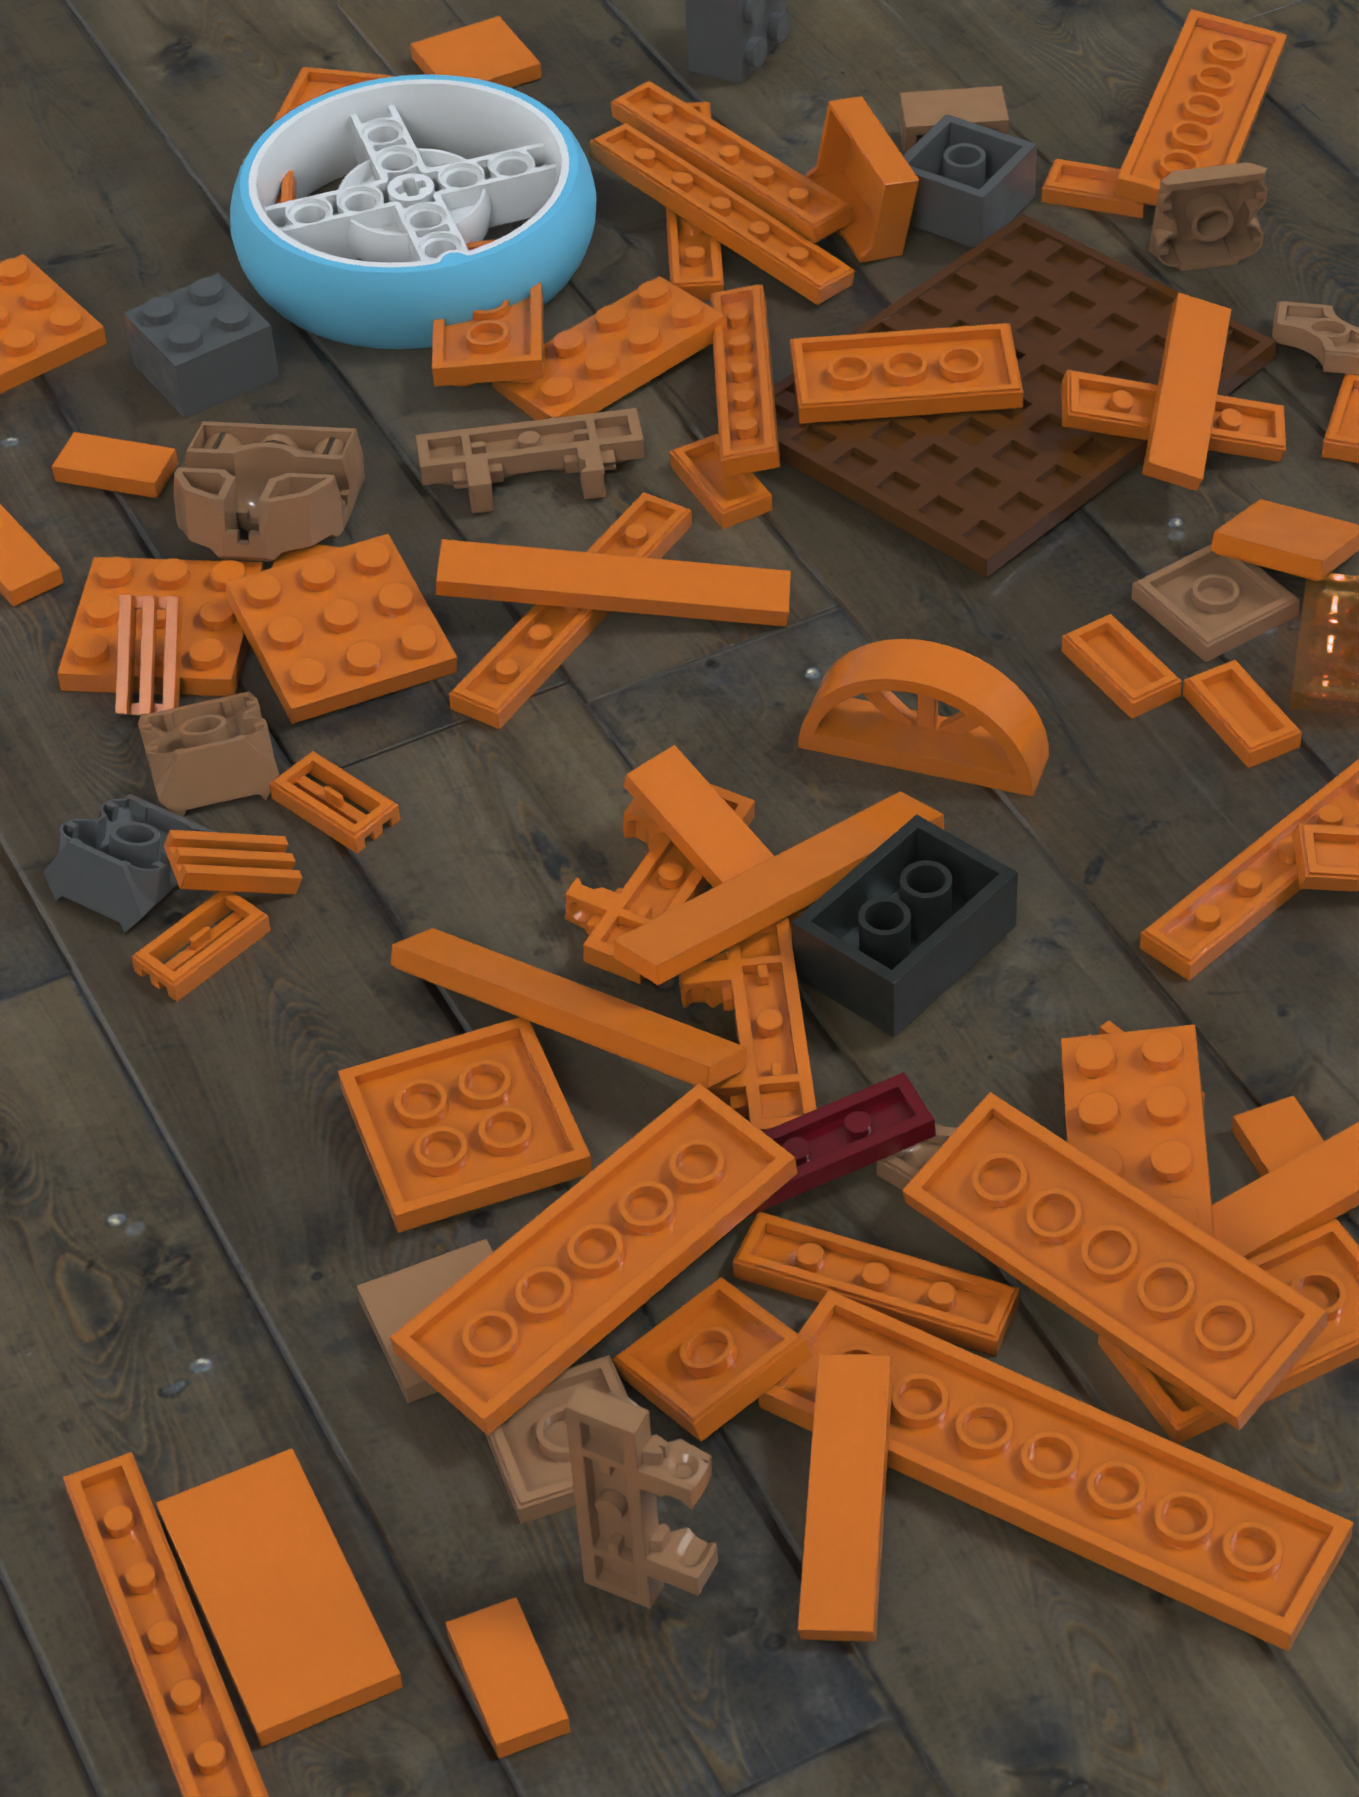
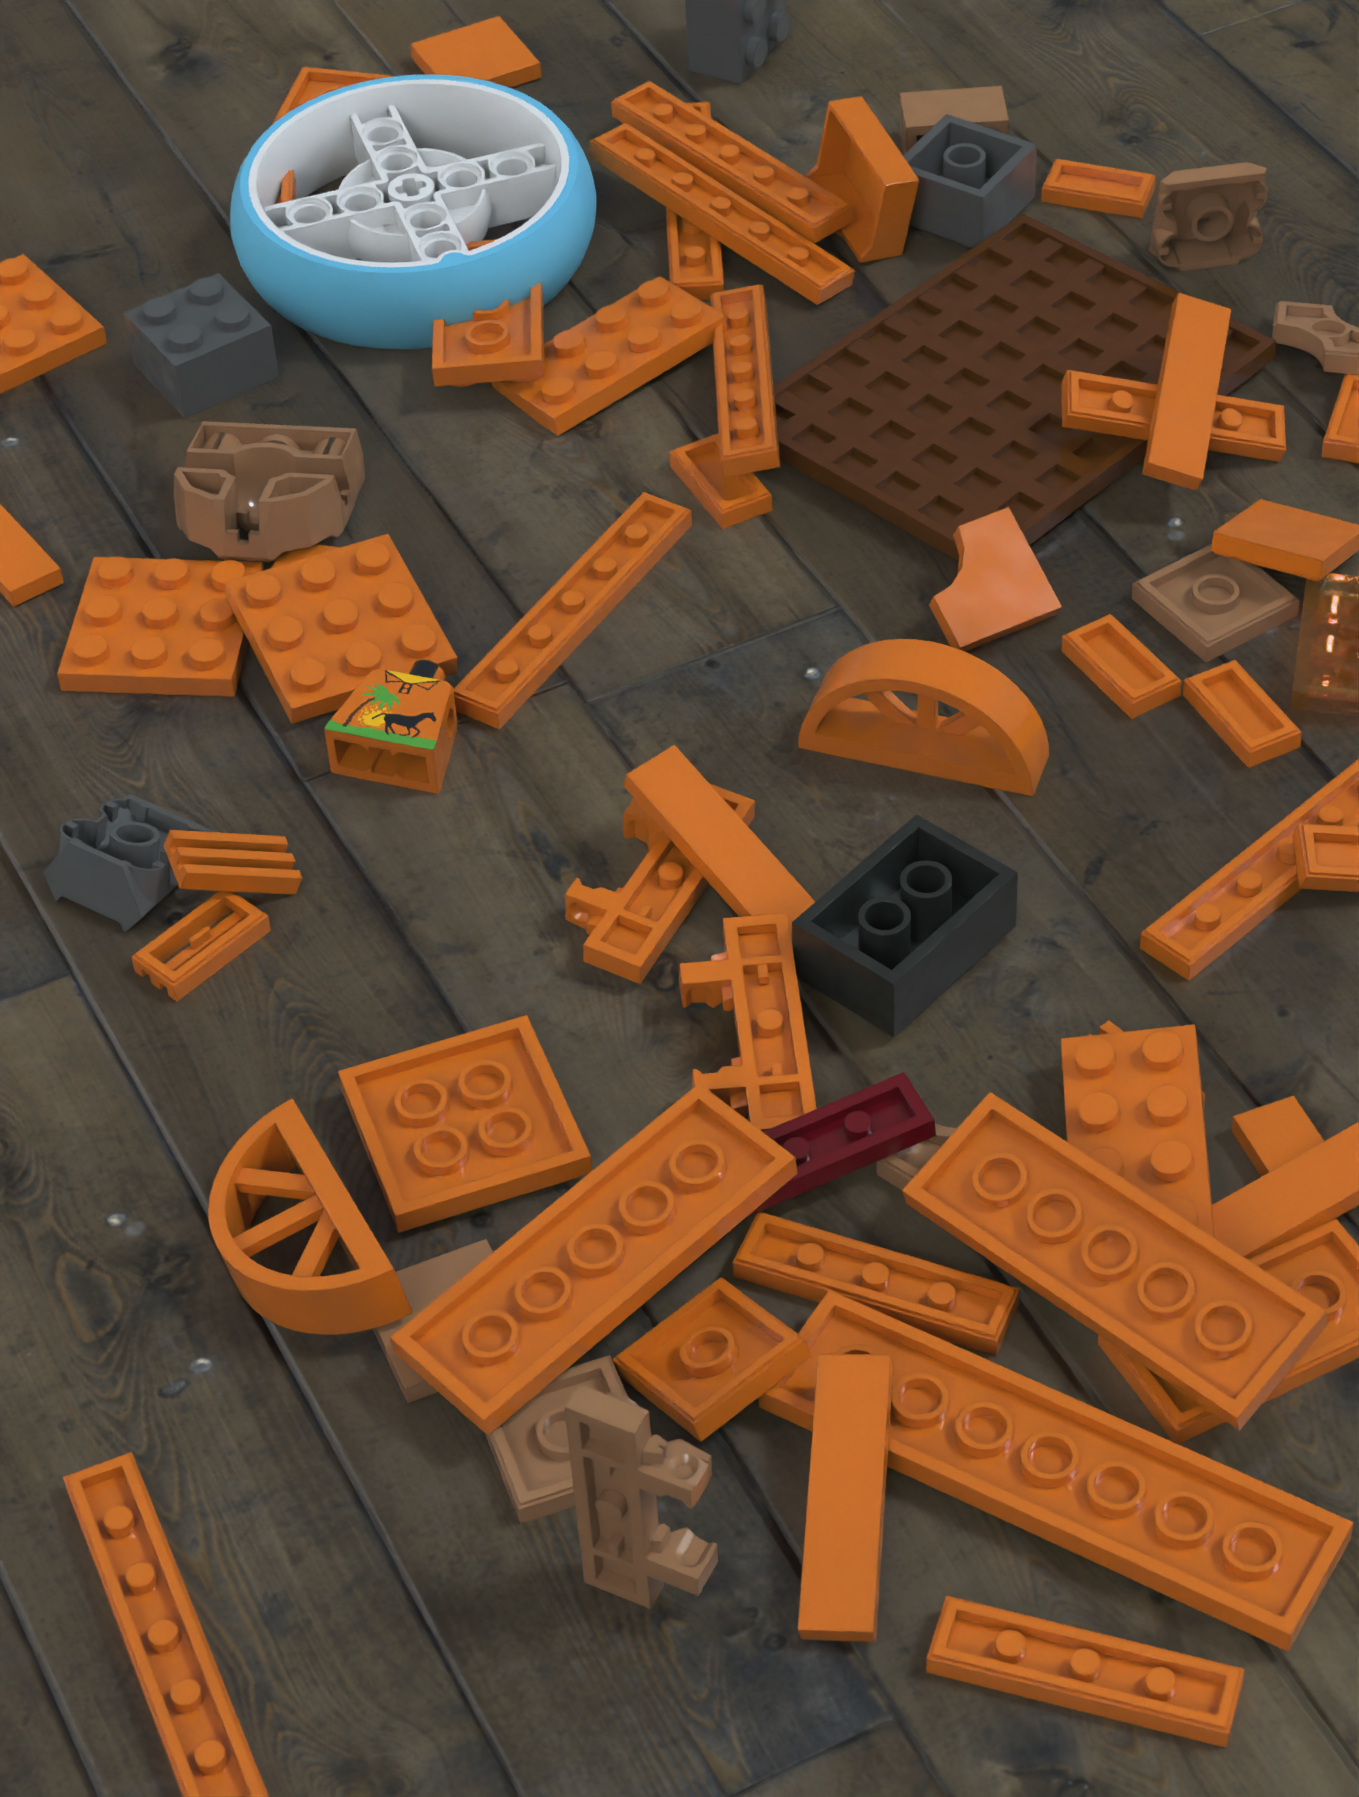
orange tile [52,432,179,498] -> none
orange tile [115,594,183,716] -> none
medium nougat slope [138,691,279,817] -> none
orange tile [156,1448,403,1747] -> none
orange tile [269,751,401,854] -> none
orange tile [390,928,747,1089] -> none
medium nougat hinge [416,408,645,514] -> none
orange tile [436,539,791,627] -> none
orange tile [446,1597,571,1759] -> none
orange tile [614,791,944,985] -> none
orange tile [790,323,1023,424] -> none
orange plate [1114,9,1287,206] -> none
none -> orange window [208,1098,413,1335]
none -> orange torso [324,660,457,794]
none -> orange tile [926,1595,1245,1748]
none -> orange tile [929,507,1062,651]

